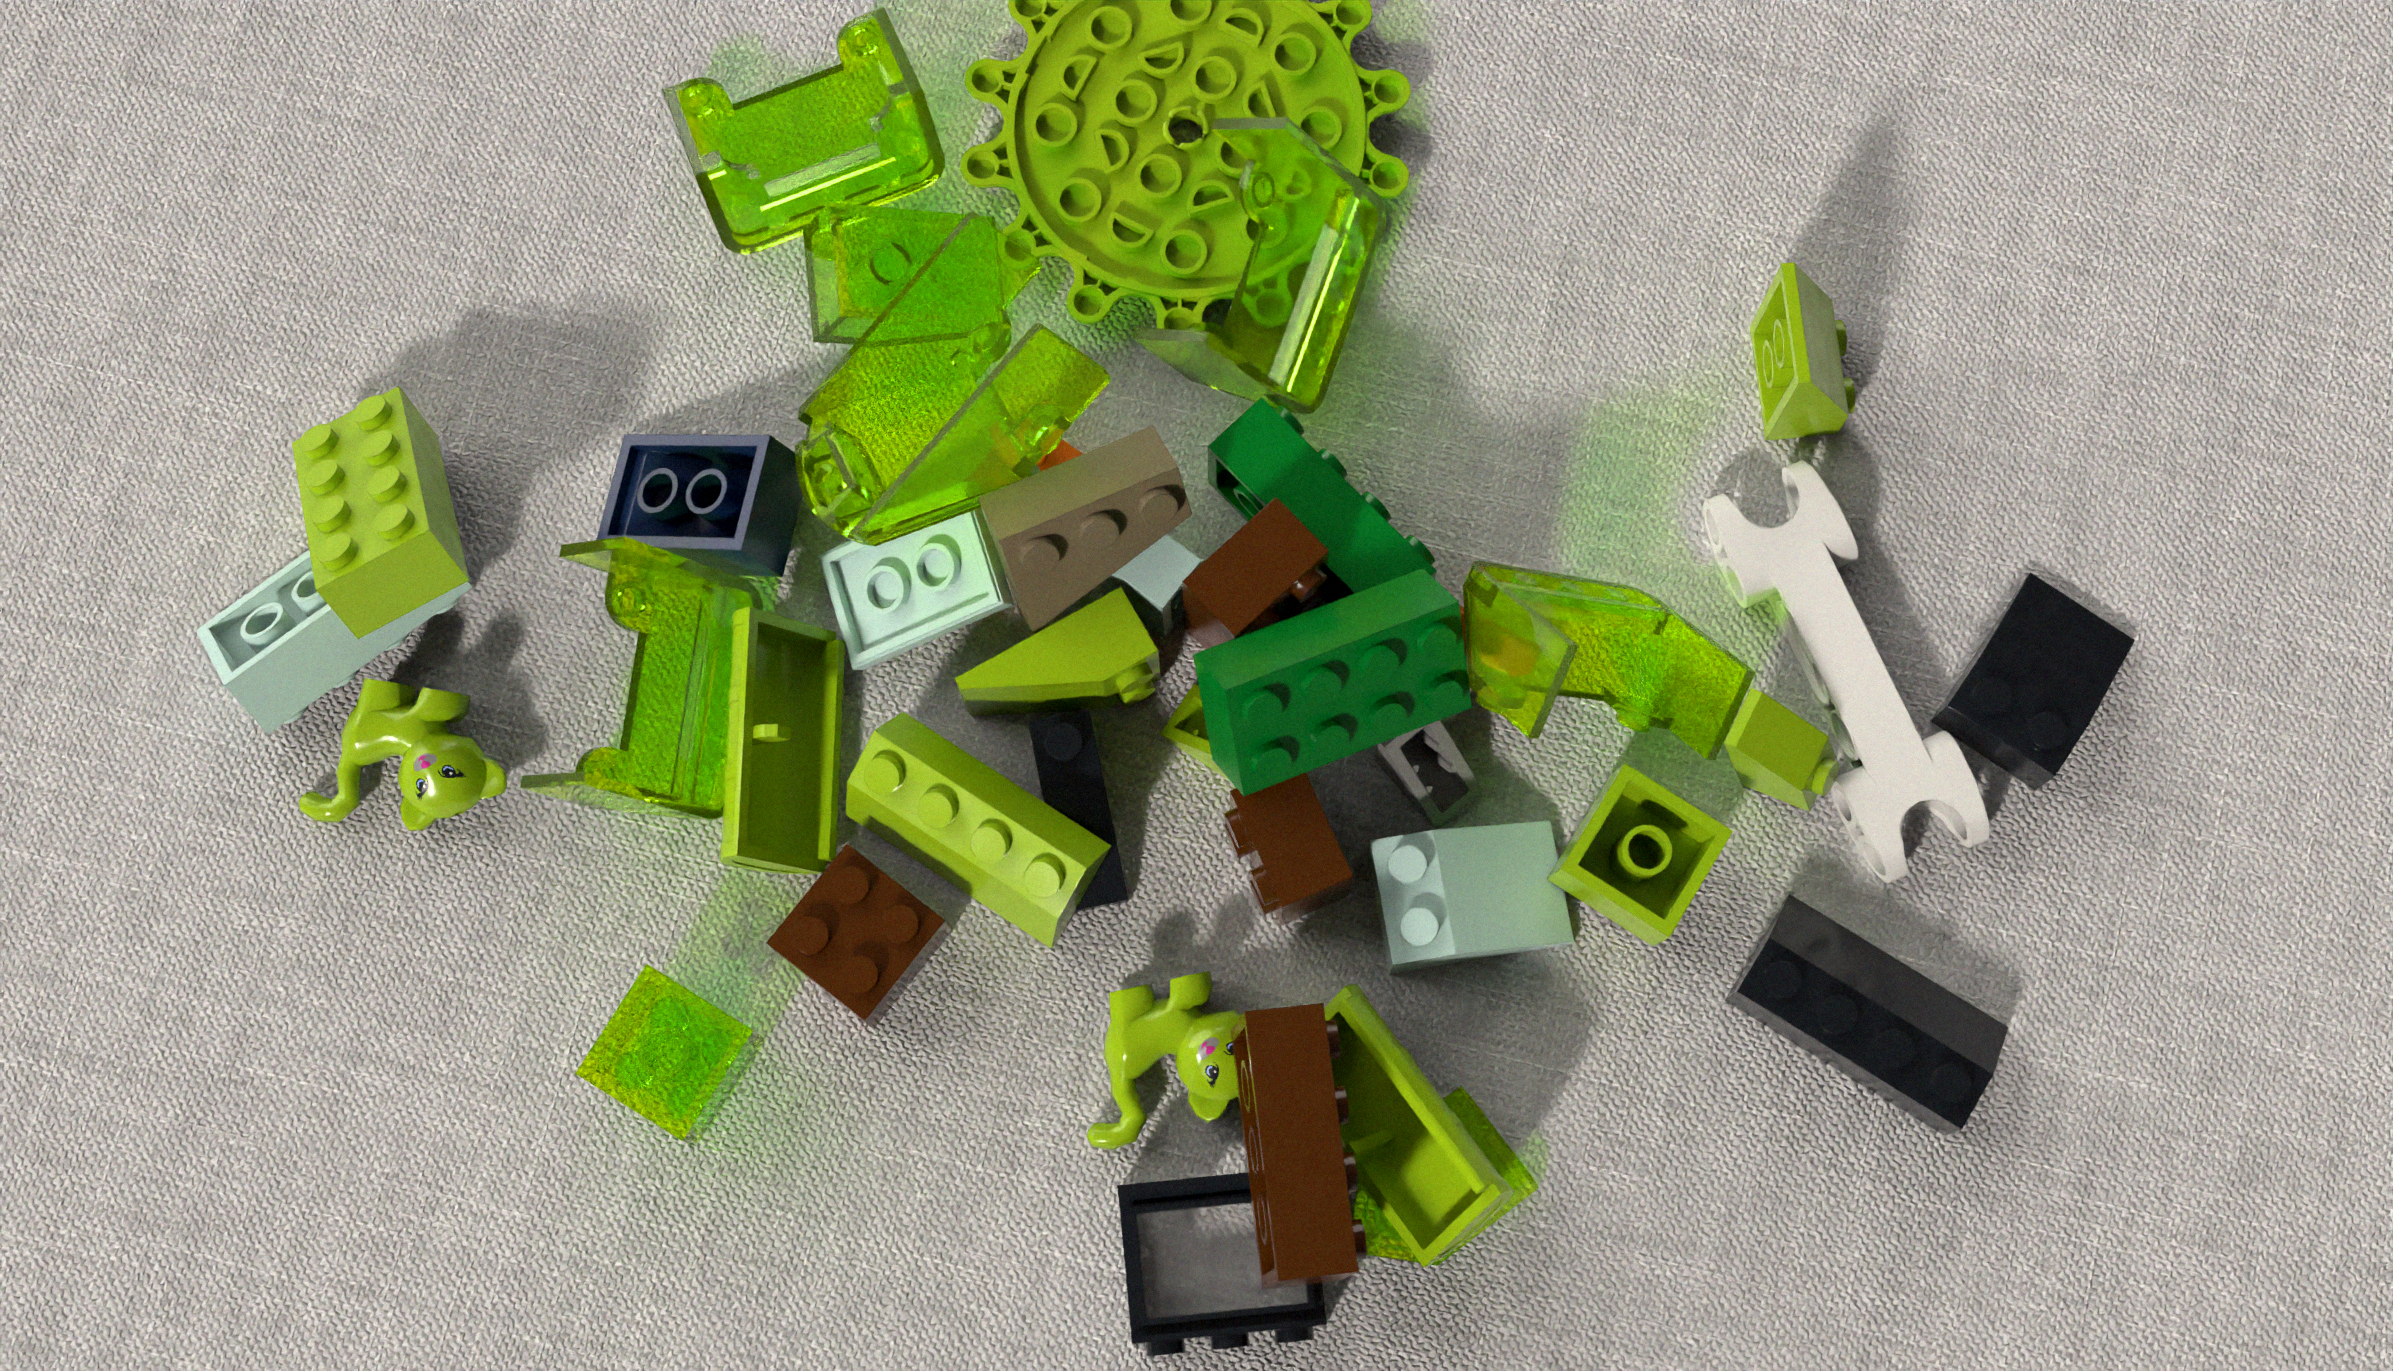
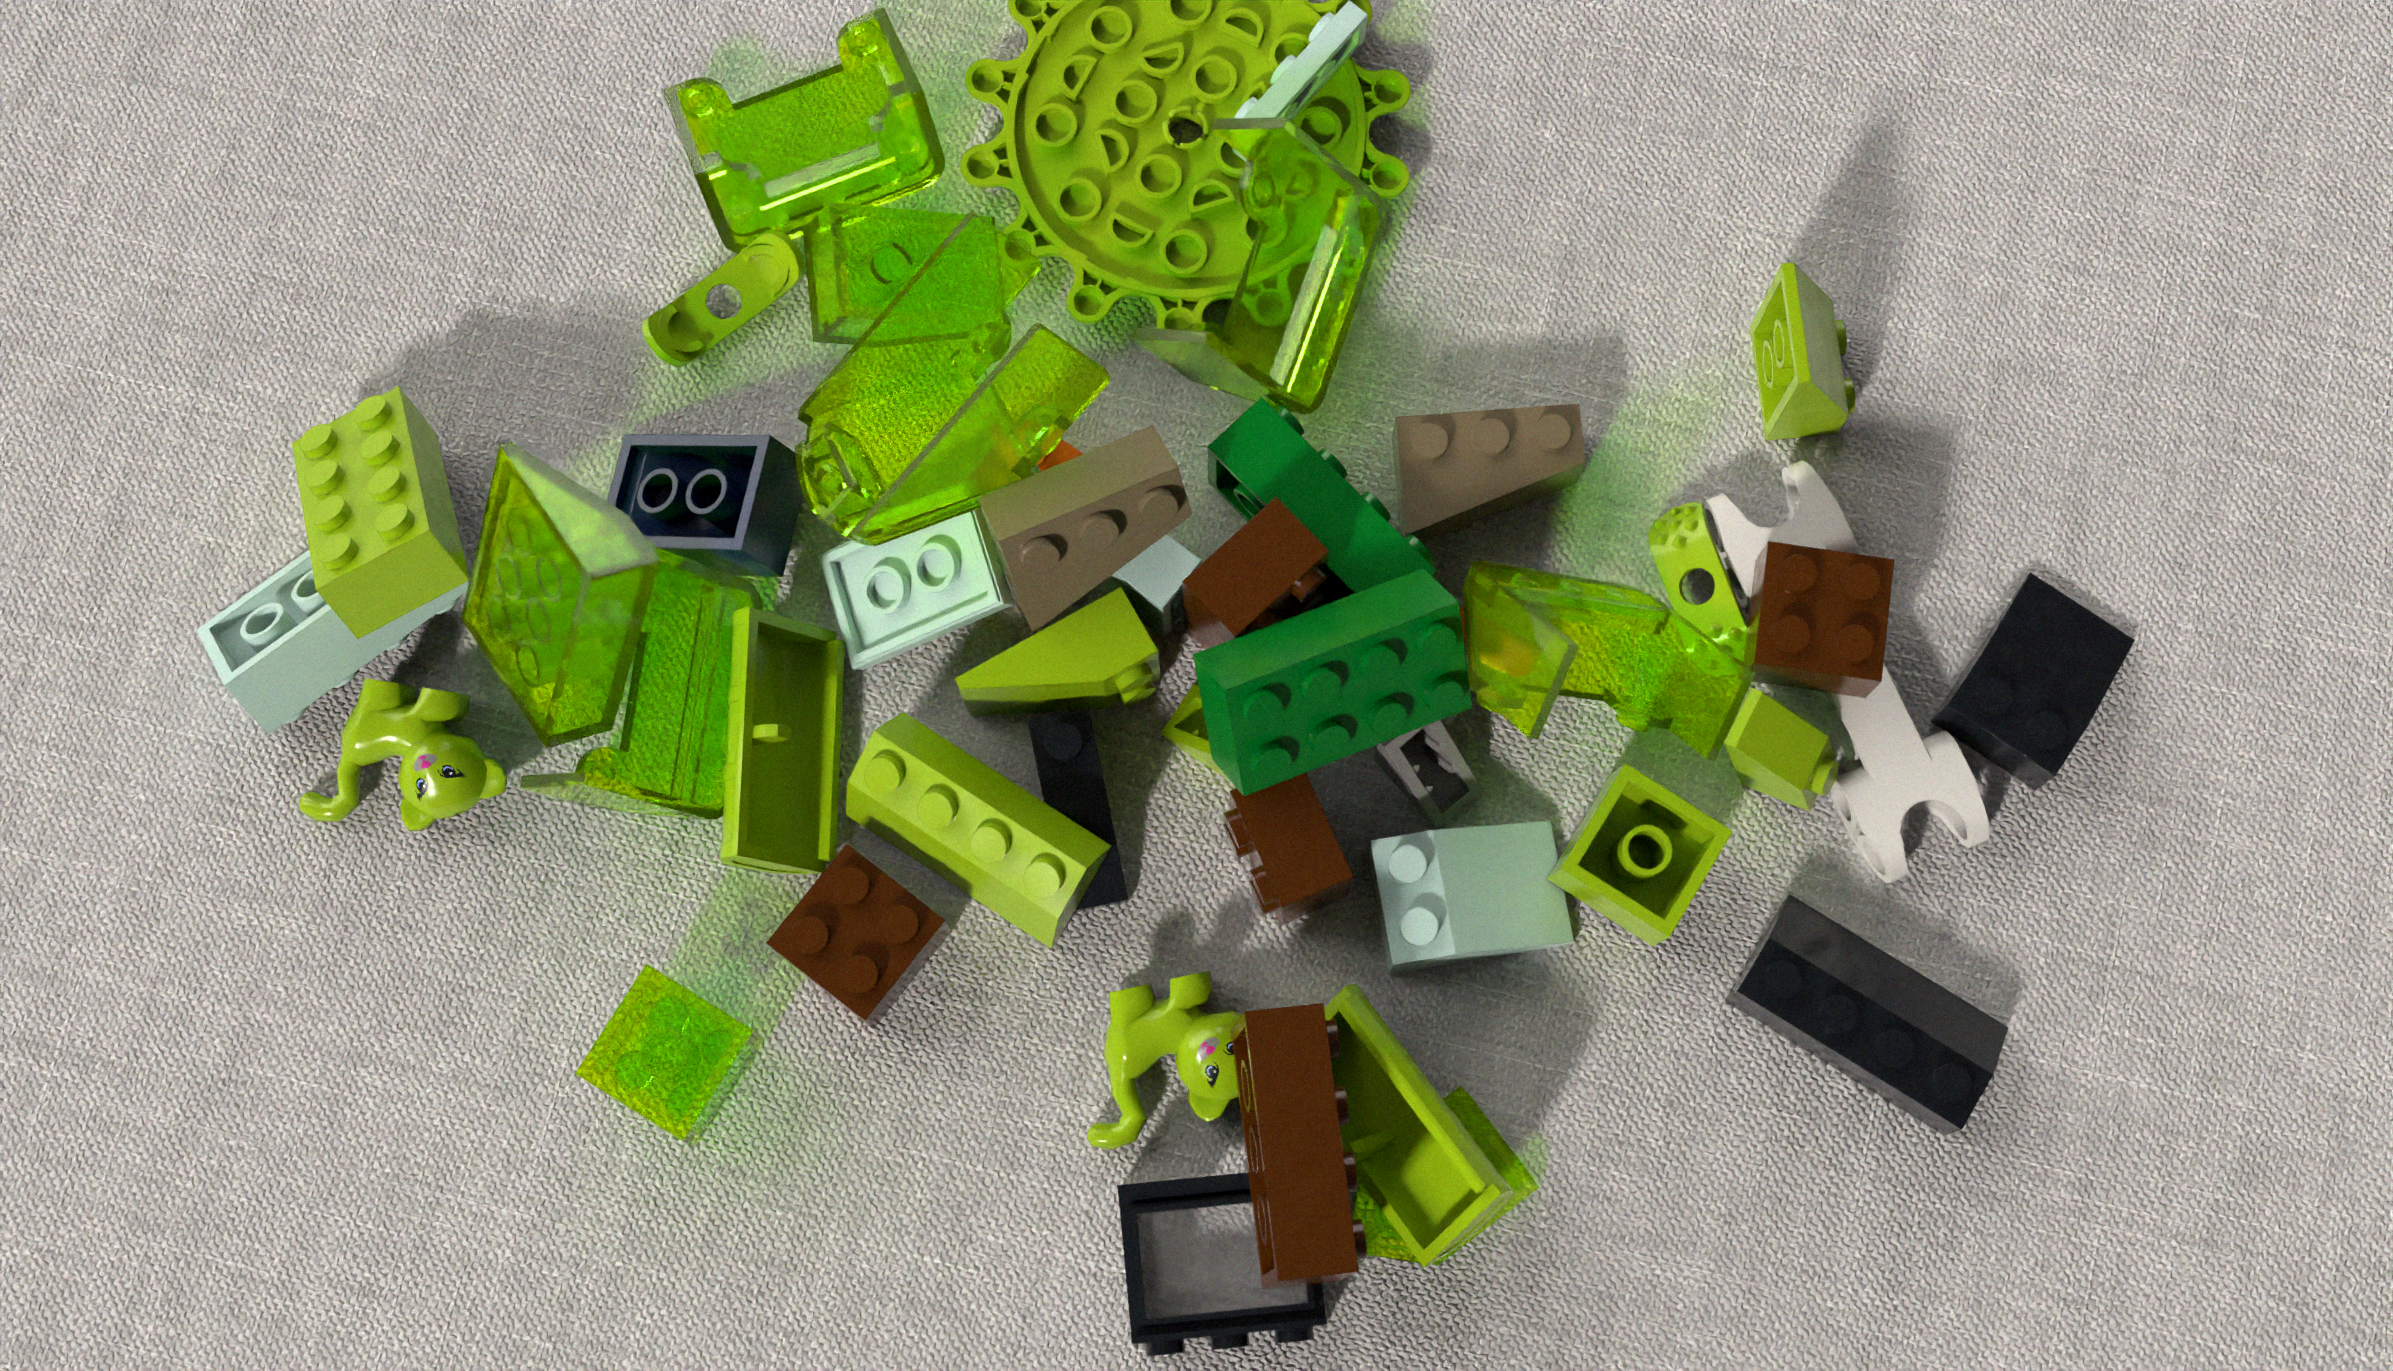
none -> clear neon green slope [461,442,660,749]
none -> lime piece [642,230,805,367]
none -> light aqua plate [1232,0,1368,166]
none -> dark tan wedge [1392,404,1585,543]
none -> lime piece [1648,502,1748,676]
none -> reddish brown brick [1741,541,1894,698]

